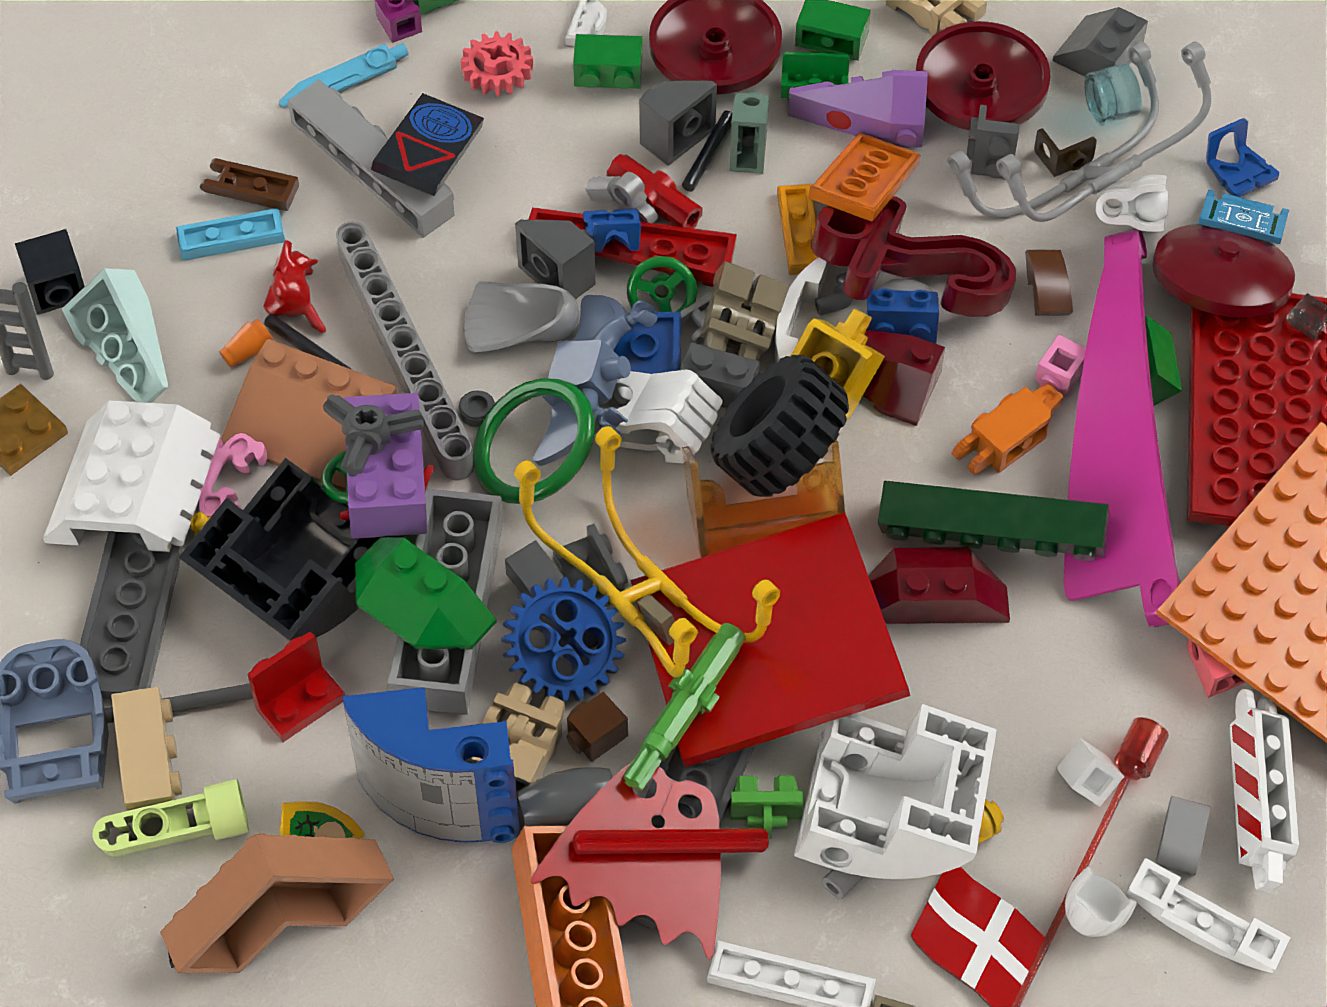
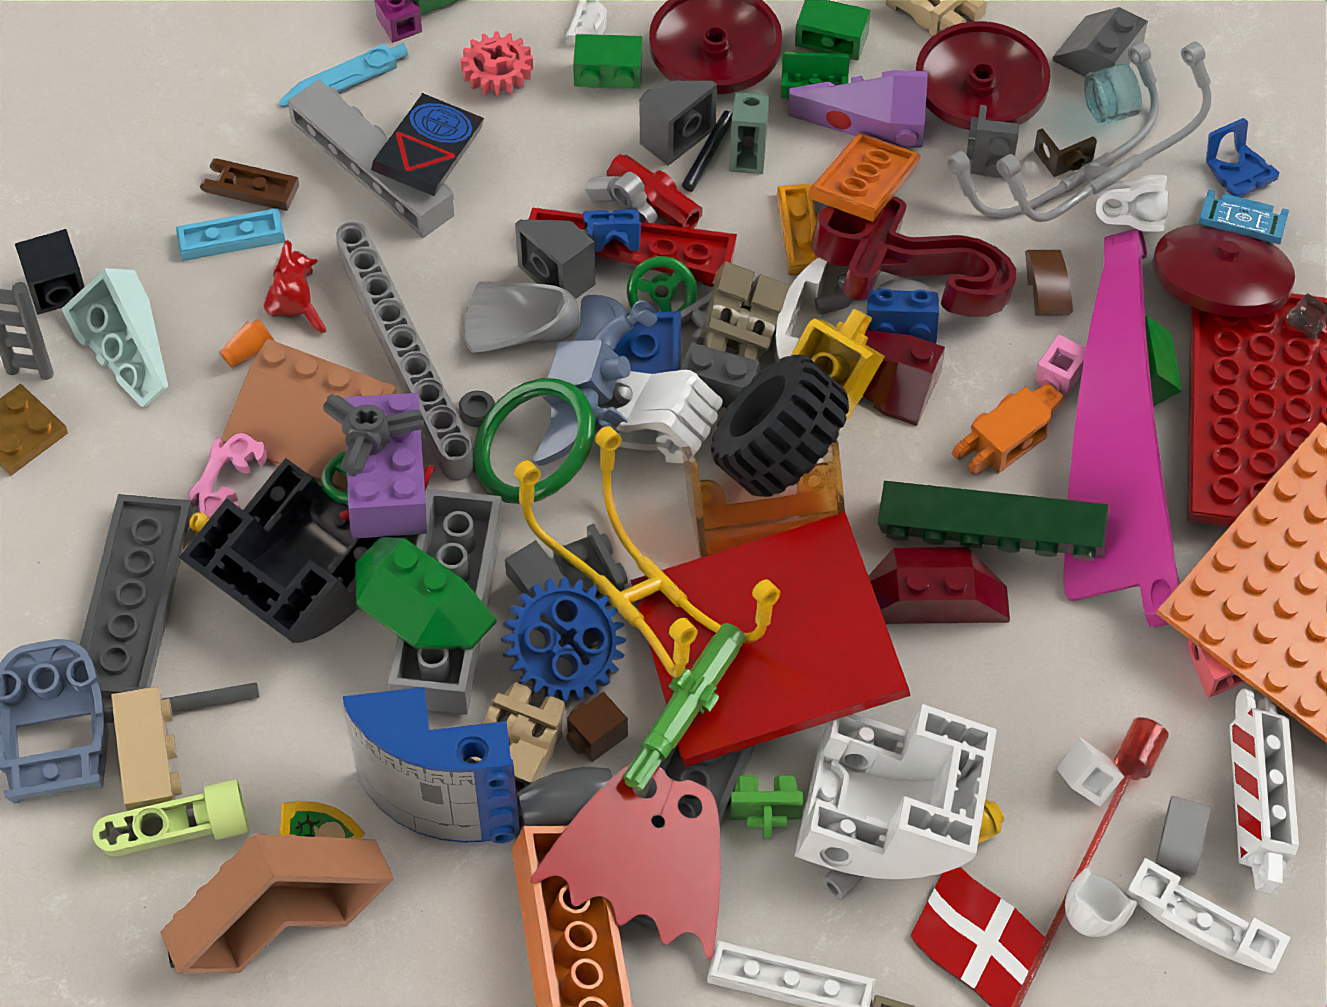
white slope [43,401,220,552] -> none
red bracket [248,632,345,742] -> none
black bar [264,314,352,370] -> none
red axle [573,829,769,854] -> none
dark tan tile [638,594,675,645] -> none

